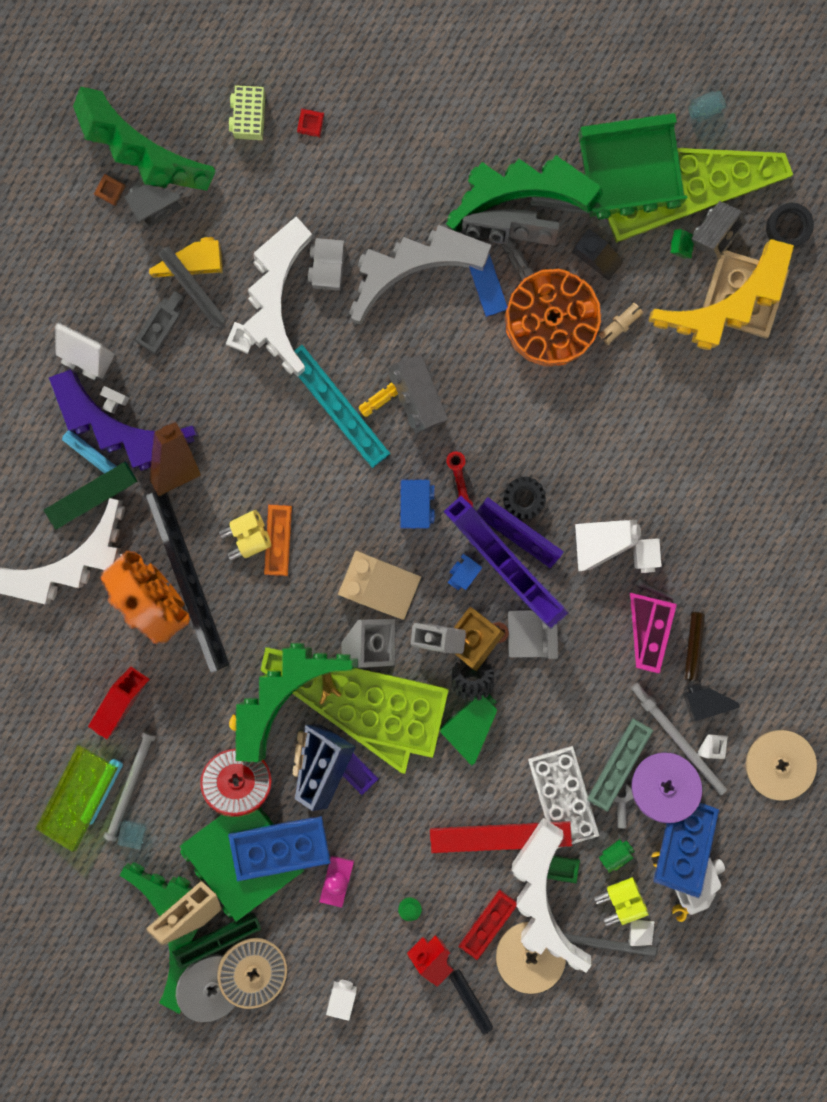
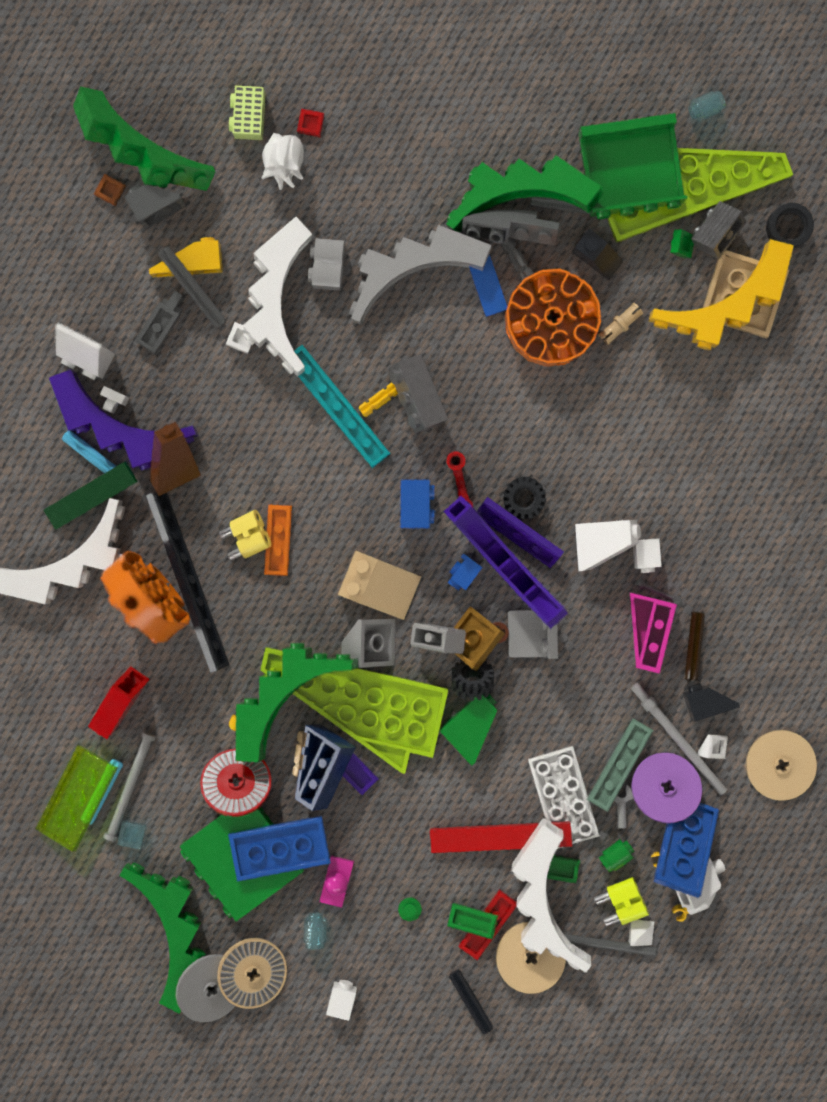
tan slope [146,881,222,945] -> none
dark green piece [172,912,261,970] -> none
pearl gold bar [319,672,341,705] -> none
red brick [407,935,453,987] -> none
none -> white hair [262,133,304,190]
none -> clear light blue brick [303,913,327,950]
none -> green tile [447,903,499,939]

